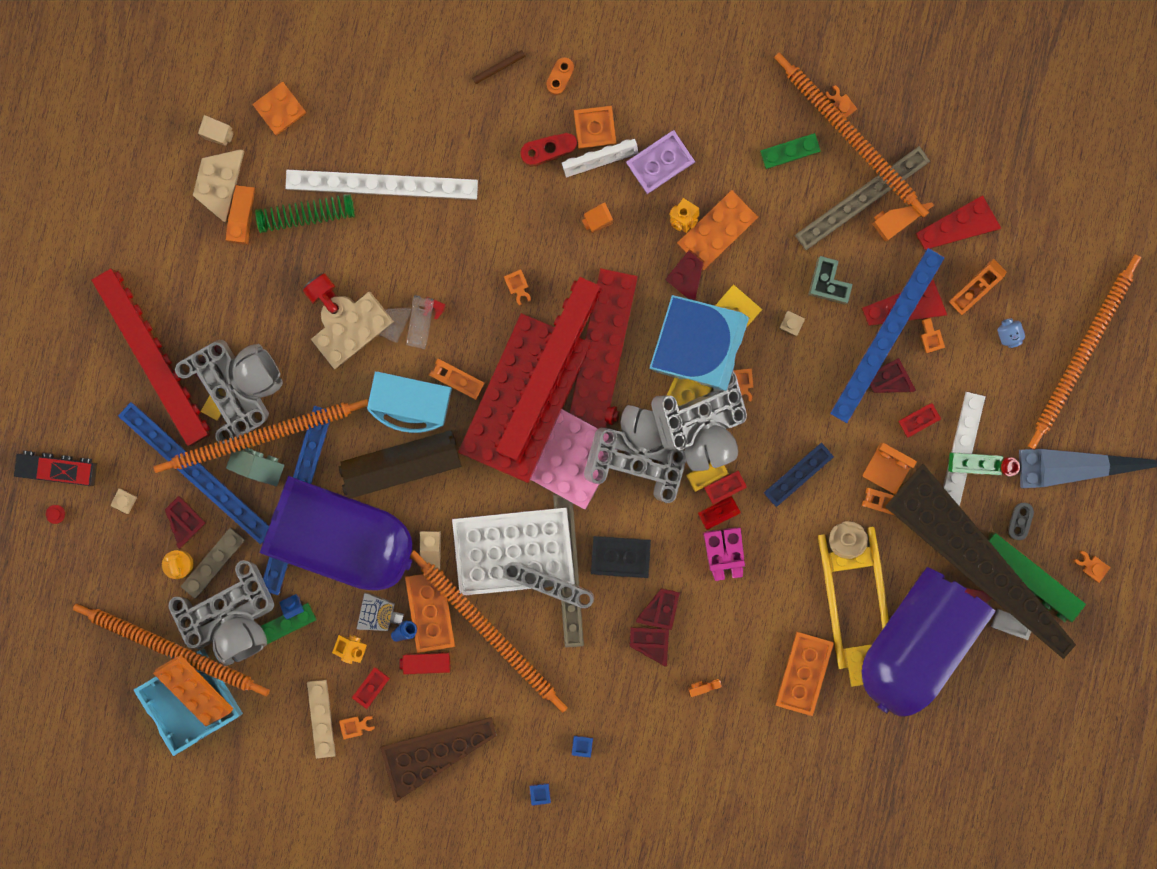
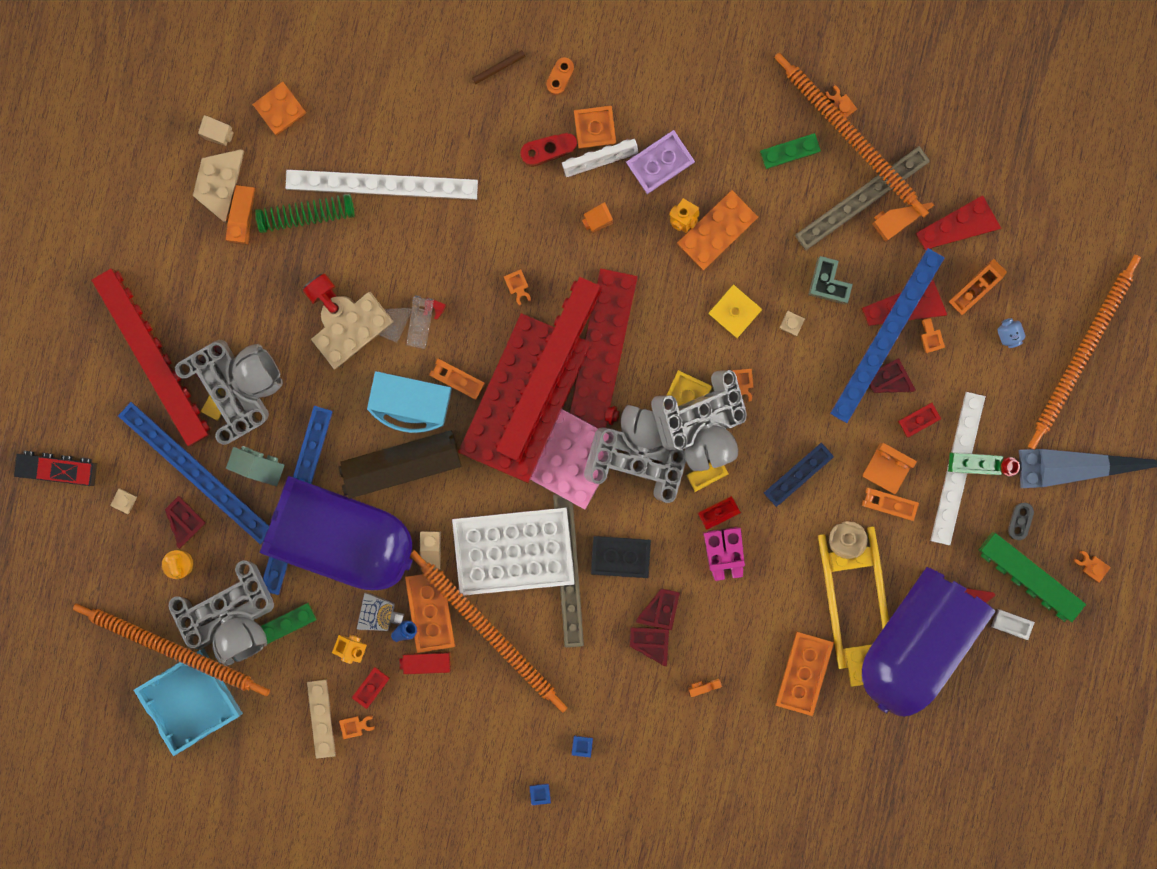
red plate [46,505,65,524] -> none
orange hose [153,399,368,473] -> none
orange plate [153,655,233,726] -> none
dark tan plate [181,528,245,599] -> none
blue plate [279,594,304,620] -> none
reddish brown wing [380,717,497,803] -> none
light grey beam [503,562,594,608] -> none
blue tile [650,295,749,391] -> none
dark red wing [665,249,704,301] -> none
red plate [704,470,747,505] -> none
dark brown wing [885,463,1076,659] -> none

